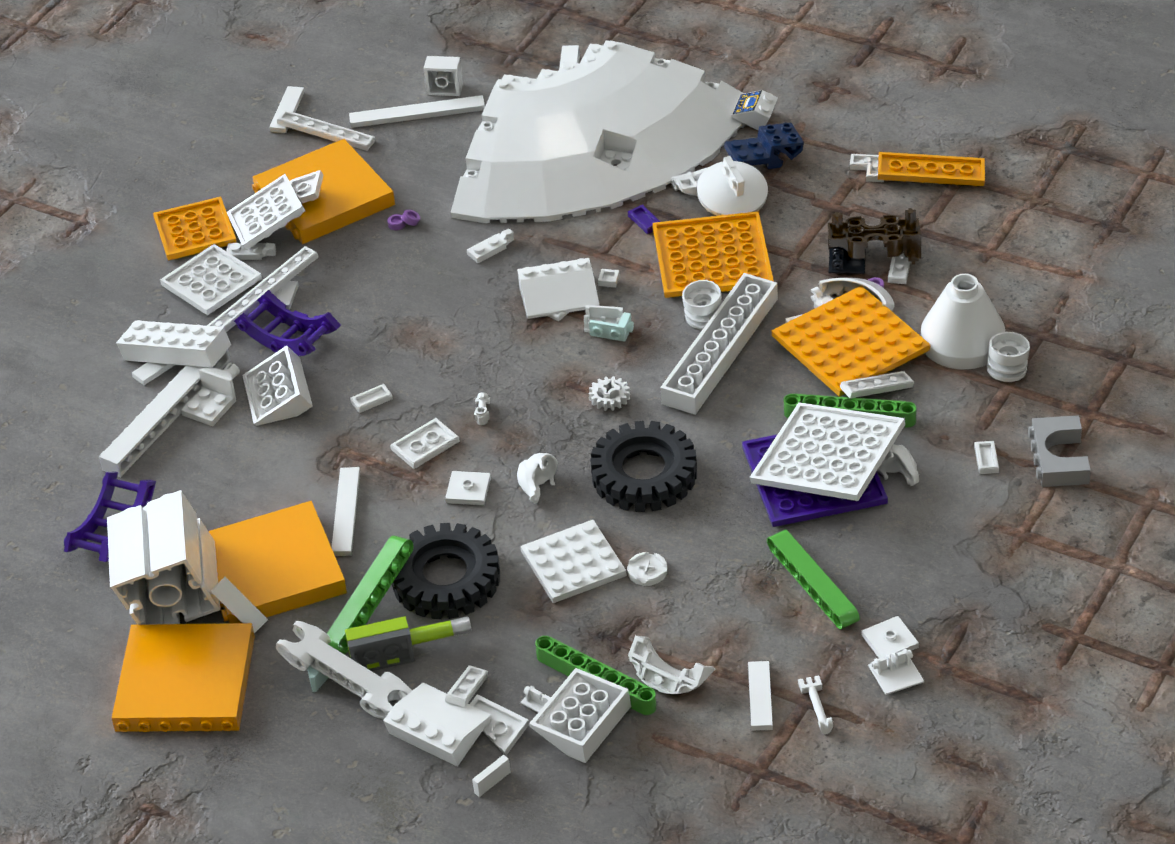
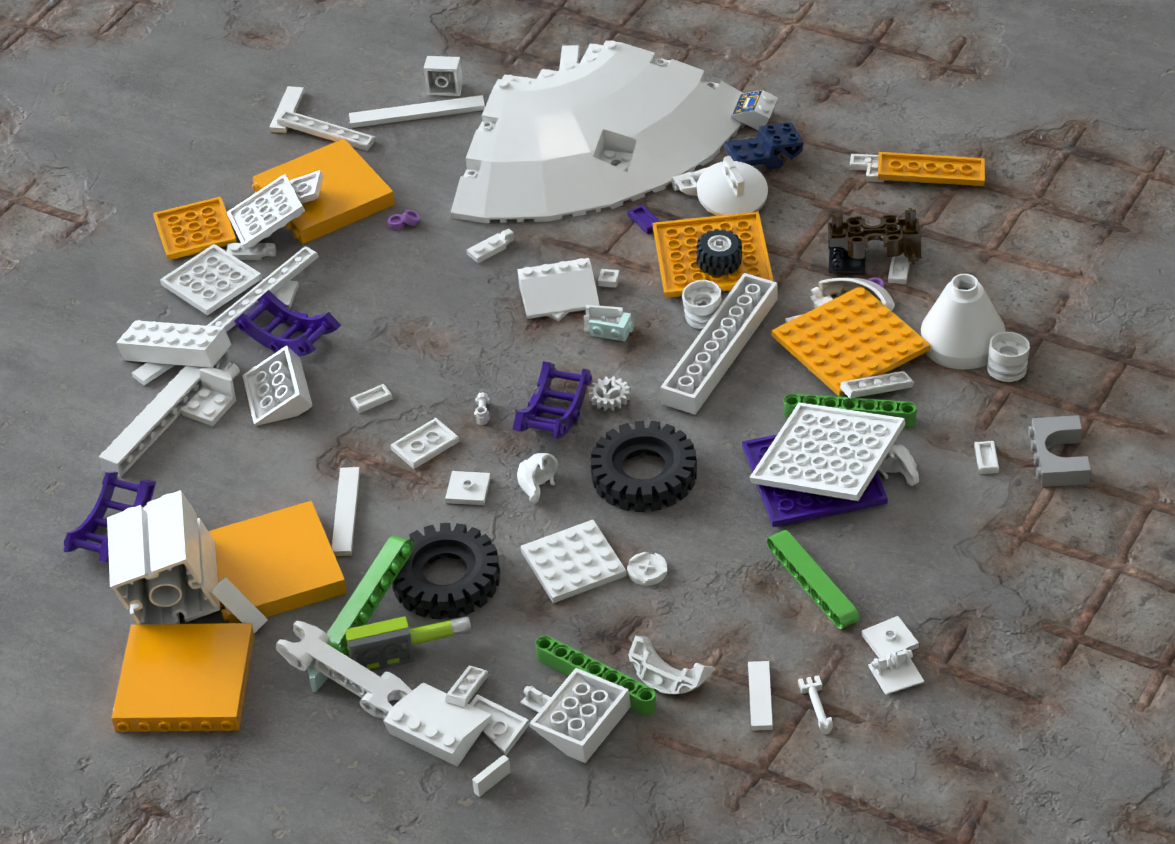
none -> dark purple fence [512,361,592,438]
none -> black wheel [696,229,742,276]

